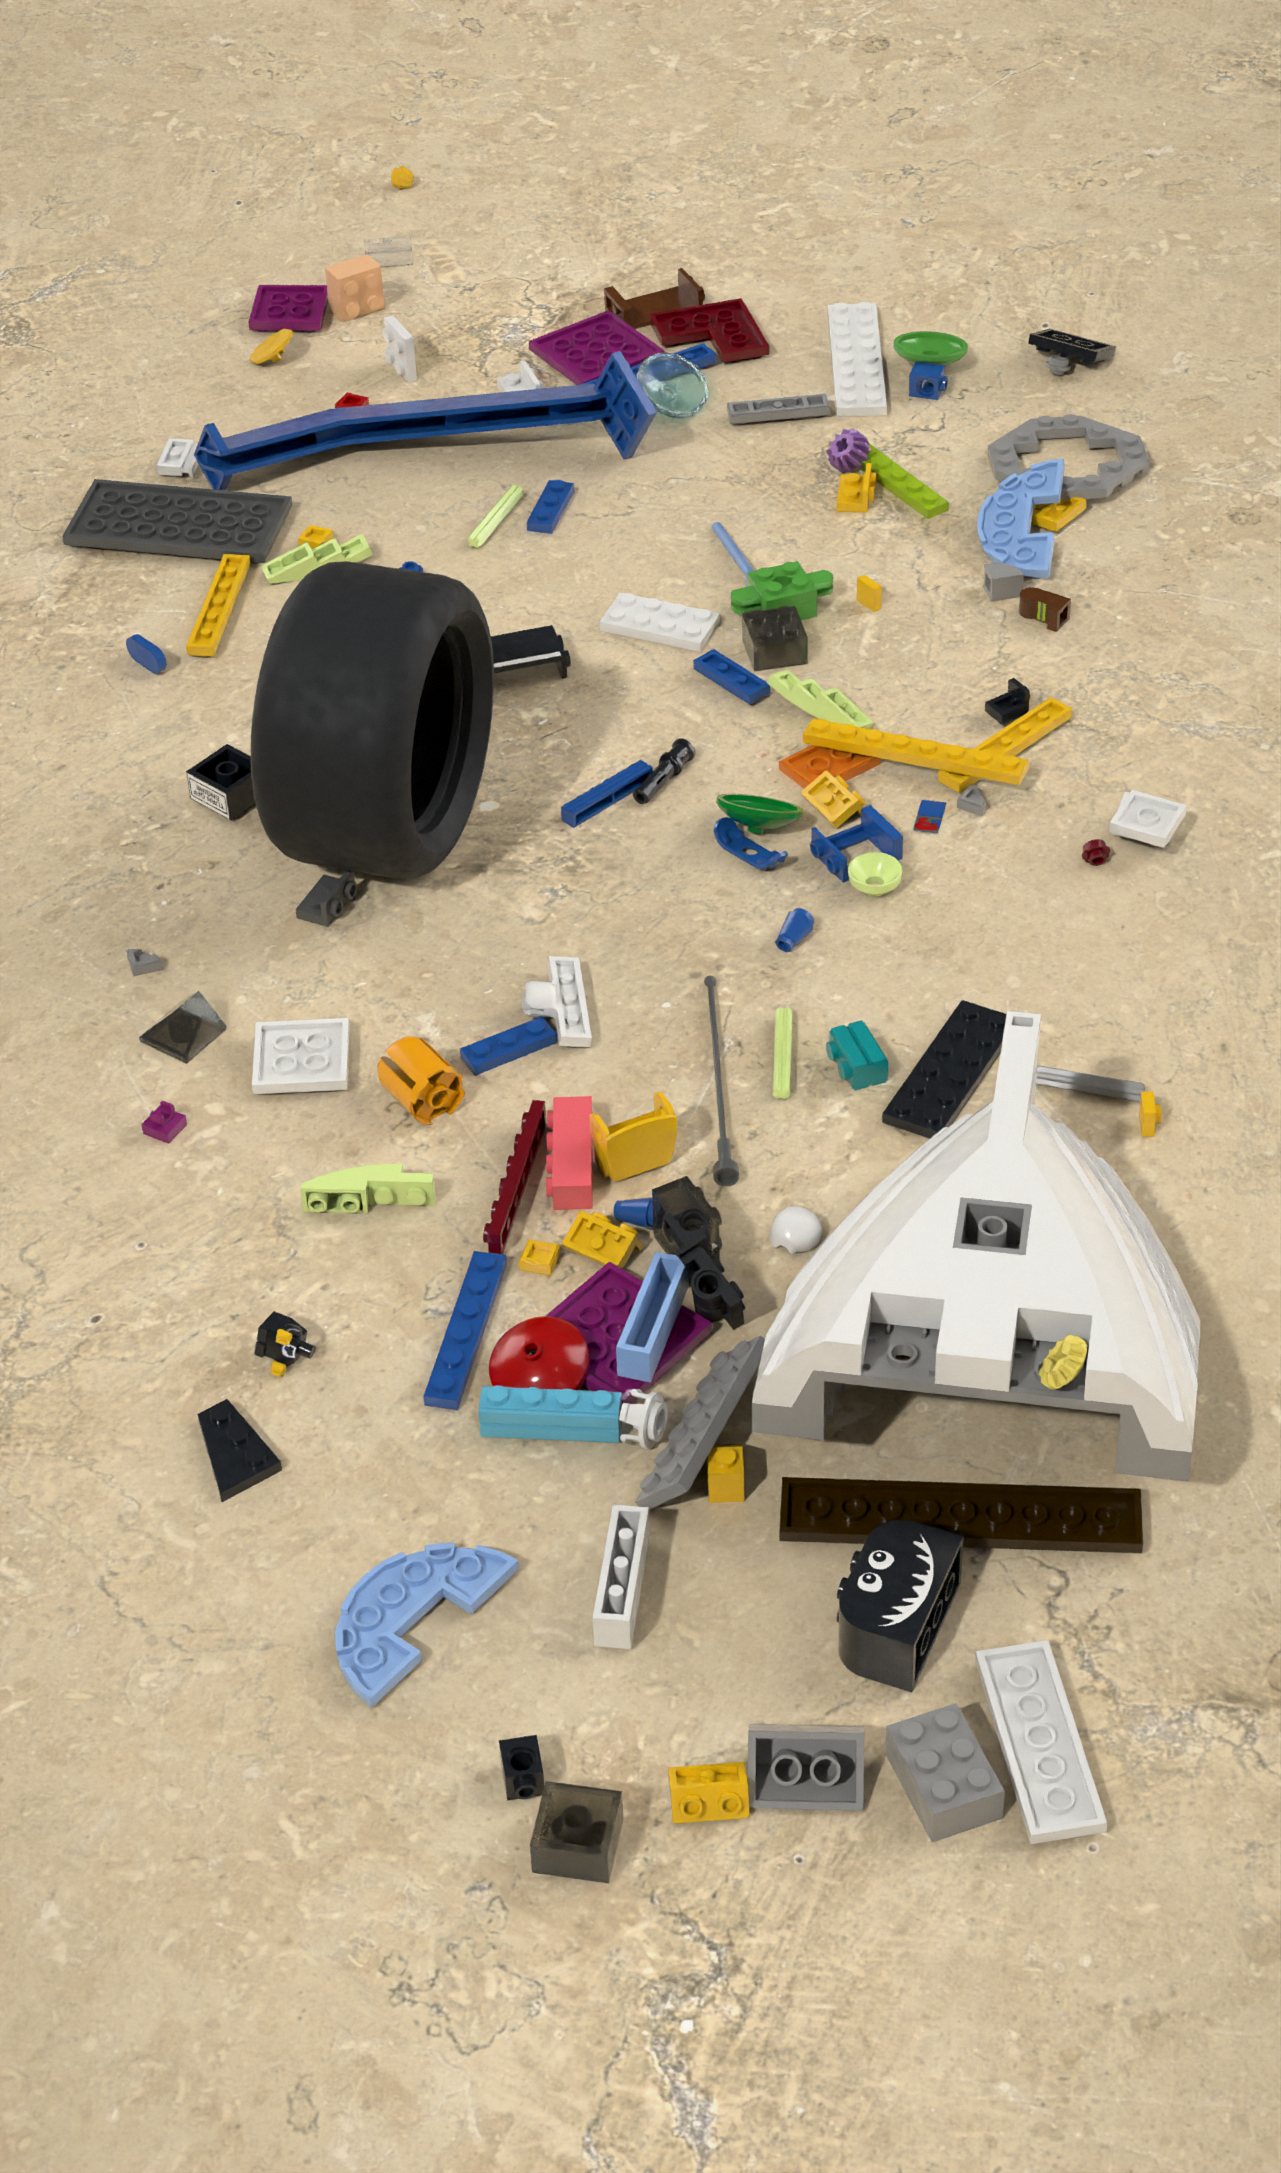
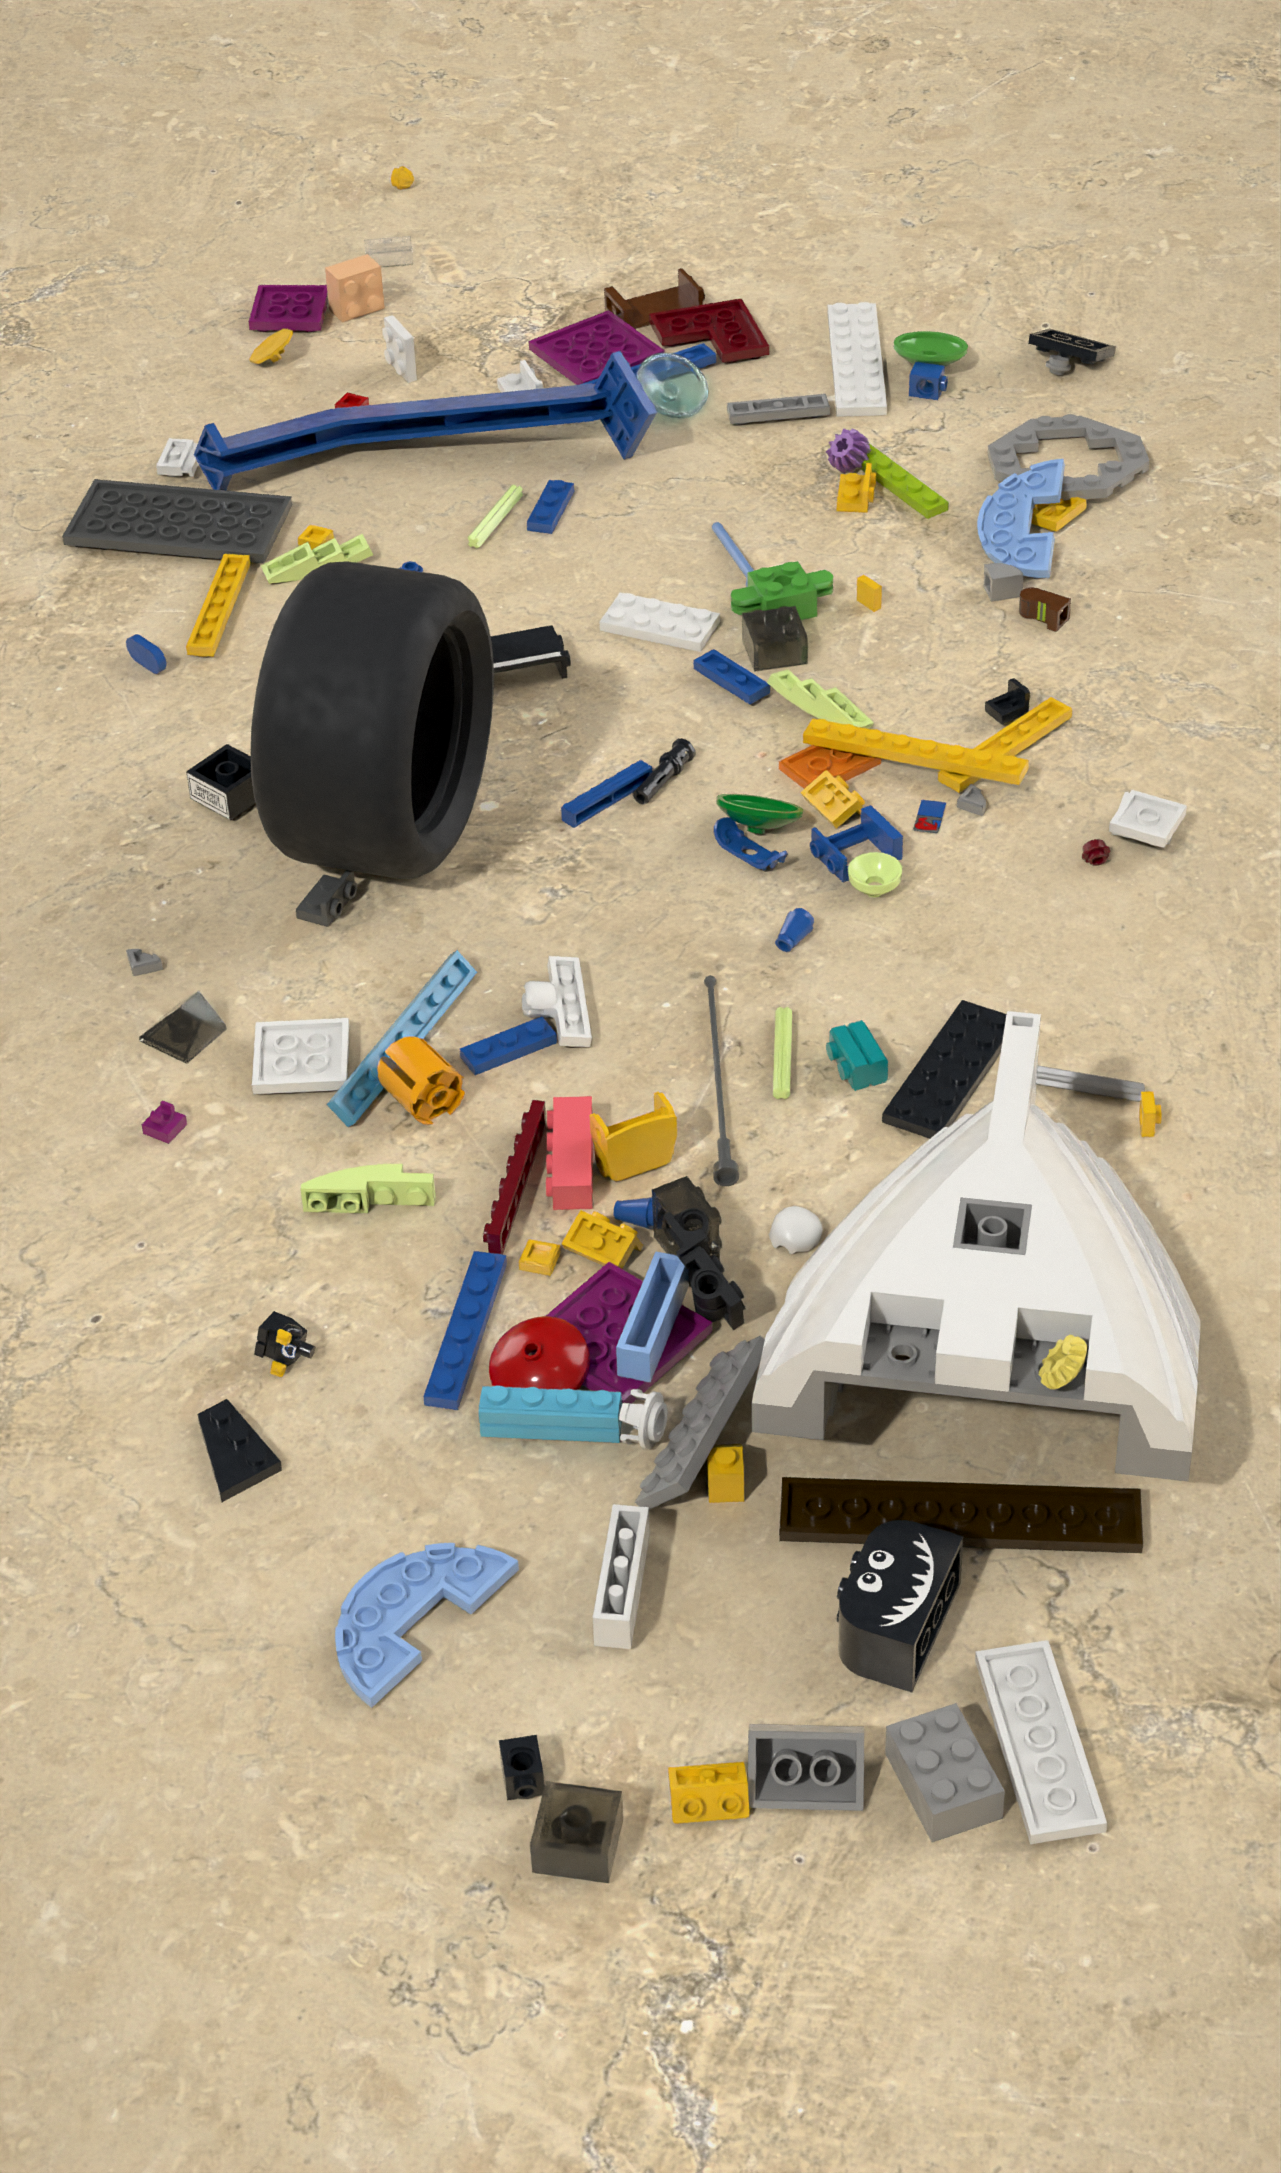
none -> dark azure plate [327,950,477,1127]

